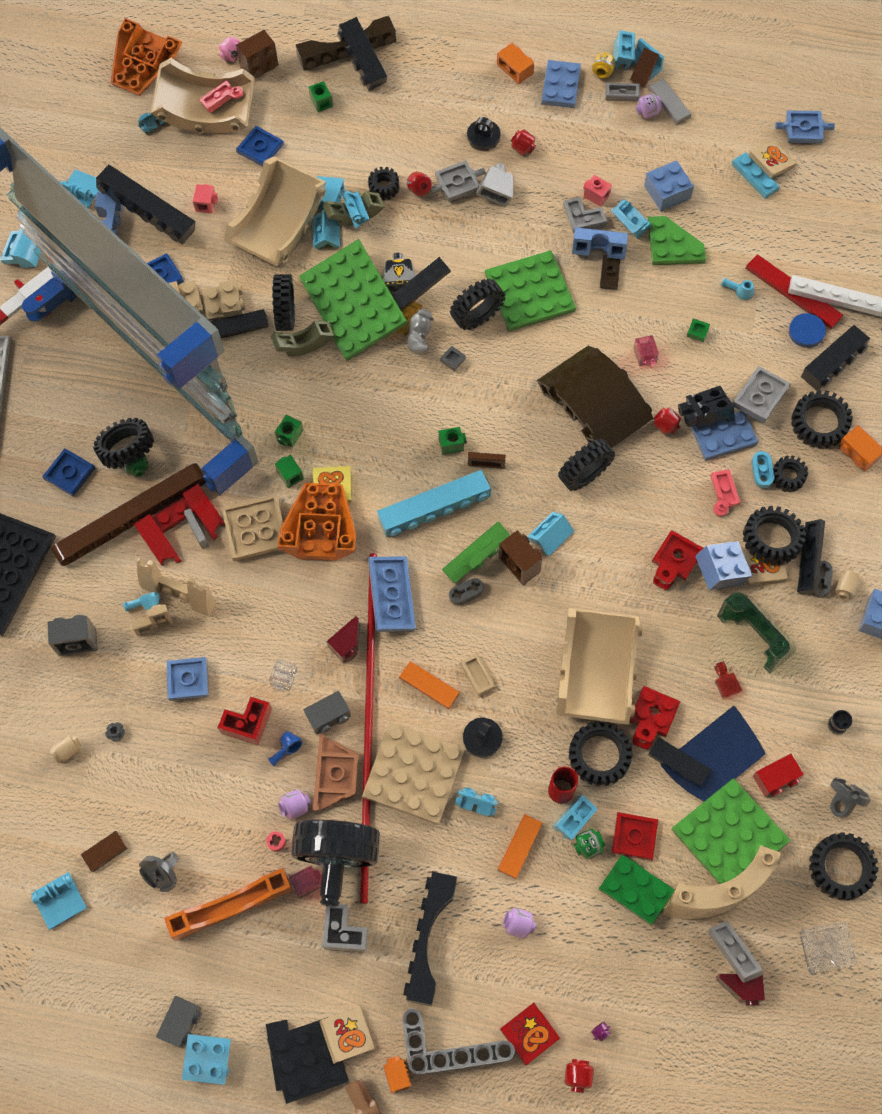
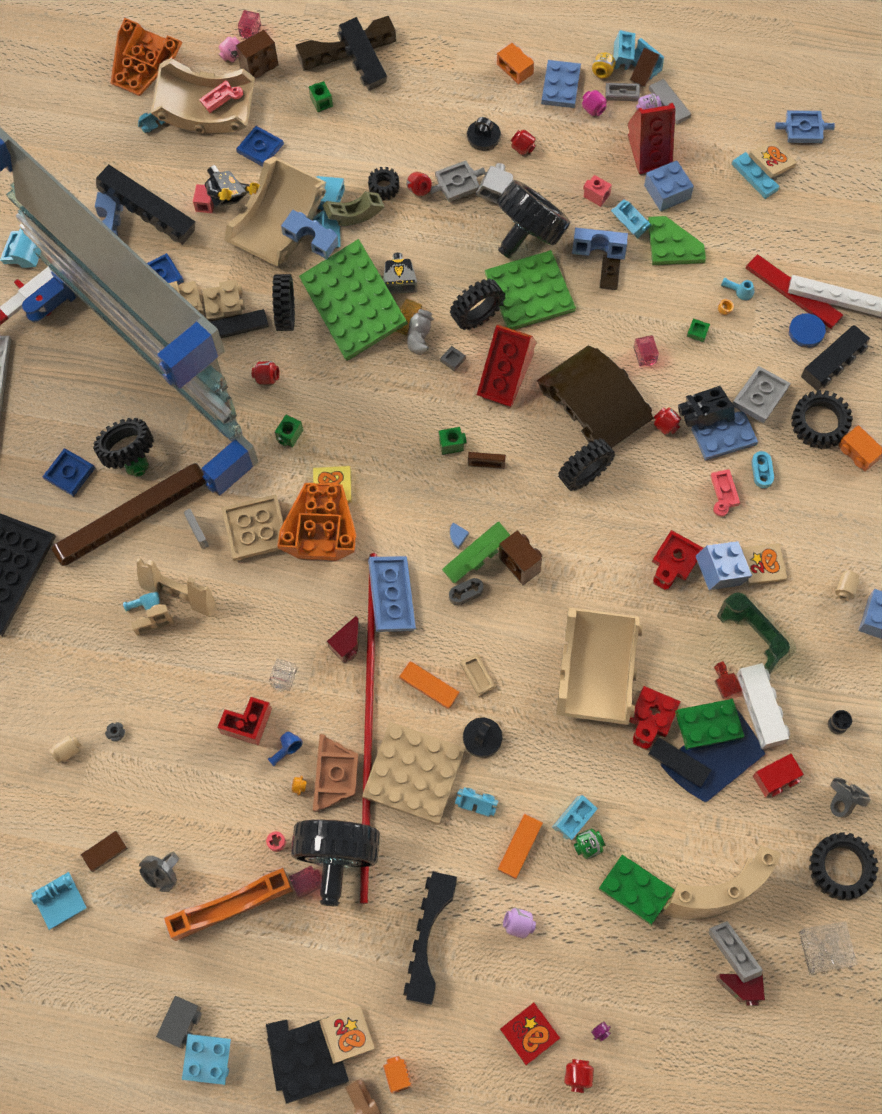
dark grey brick [47,615,98,656] -> none
medium azure hinge [60,169,99,208] -> none
red wedge [134,484,225,566] -> none
medium blue plate [166,657,209,701] -> none
olive arch [271,320,335,356] -> none
green brick [275,454,304,488] -> none
lavender head [278,790,310,820] -> none
dark grey brick [303,691,351,735] -> none
light grey brick [322,904,368,953] -> none
medium azure hinge [343,191,369,228] -> none
medium azure brick [377,470,491,537] -> none
black tile [392,257,451,312] -> none
light grey beam [403,1009,515,1075] -> none
medium azure panel [527,512,574,556] -> none
red piece [548,766,579,804] -> none
light grey plate [563,197,607,233] -> none
black tyre [568,721,633,786] -> none
red tile [611,812,658,861] -> none
bright green plate [672,778,791,884] -> none
black tyre [743,506,806,565] -> none
black tyre [773,455,808,492] -> none
black tile [797,519,825,594] -> none
dark grey beam [812,561,833,598] -> none
none -> black torso [205,165,260,208]
none -> clear pink brick [238,10,262,39]
none -> red head [251,361,280,385]
none -> medium blue arch [281,210,338,260]
none -> light orange plate [292,776,306,796]
none -> medium blue tile [450,523,469,549]
none -> red ladder [476,325,537,407]
none -> black wheel [497,180,570,258]
none -> dark pink head [582,90,607,116]
none -> red ladder [627,103,676,174]
none -> green plate [675,699,744,750]
none -> light orange hinge [718,299,734,315]
none -> white brick [736,663,790,749]

